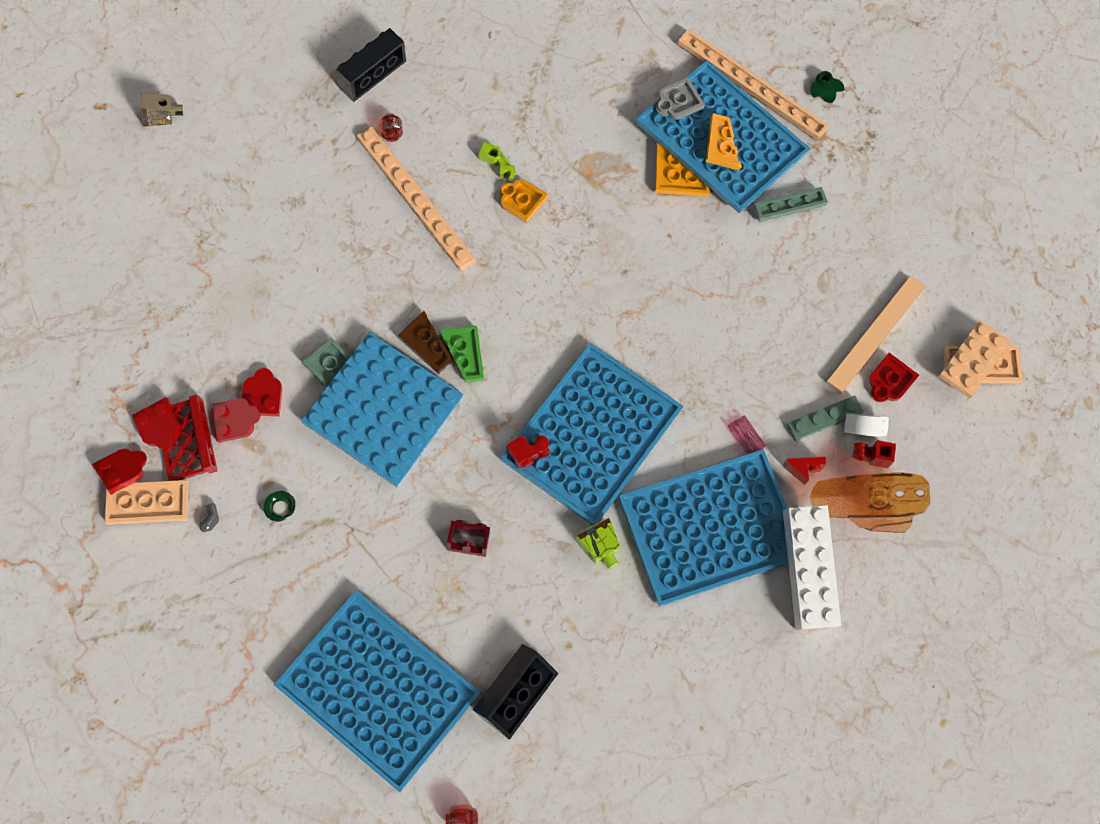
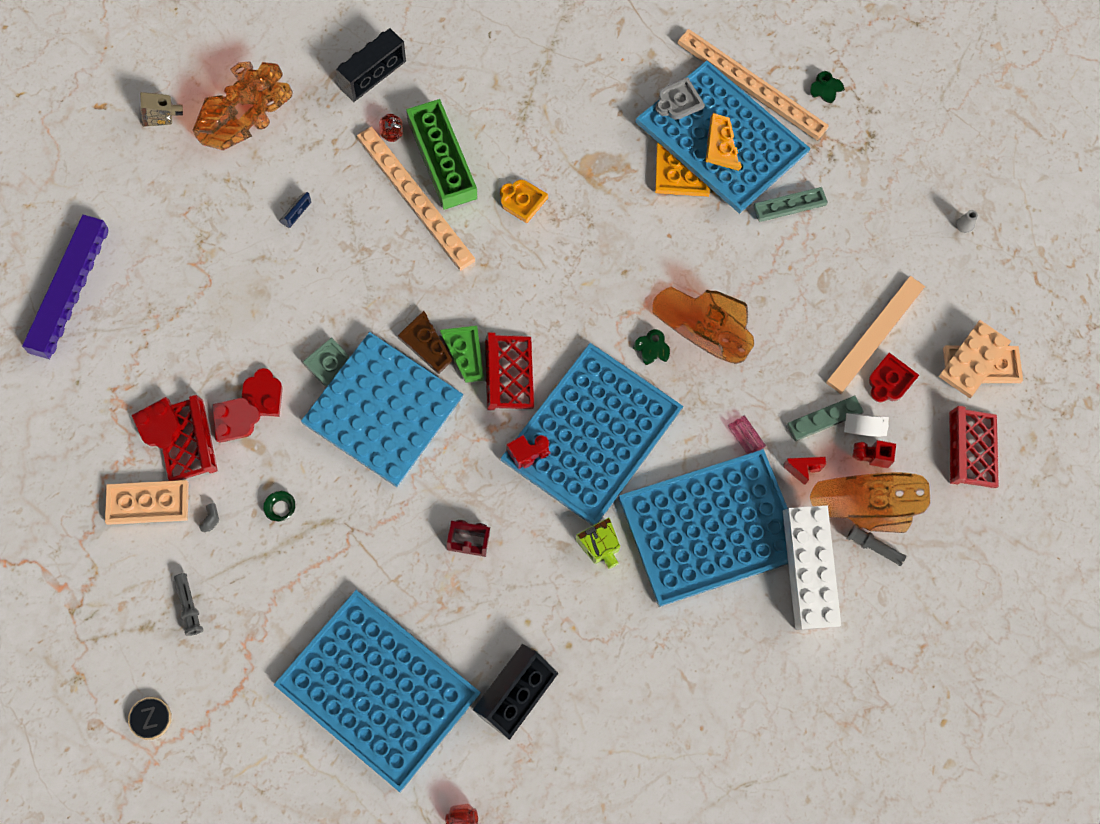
red plate [91,449,147,495] -> none
lime piece [479,142,516,182] -> none
none -> dark purple brick [22,214,109,360]
none -> black tile [128,697,172,740]
none -> dark grey pin [174,573,203,636]
none -> clear orange piece [193,61,293,150]
none -> dark blue slope [279,192,312,228]
none -> bright green brick [406,99,477,210]
none -> red fence [485,332,534,410]
none -> dark green plate [633,329,670,365]
none -> clear orange piece [652,287,754,364]
none -> dark grey pin [847,524,906,566]
none -> red fence [949,406,999,488]
none -> light grey cone [957,210,978,233]

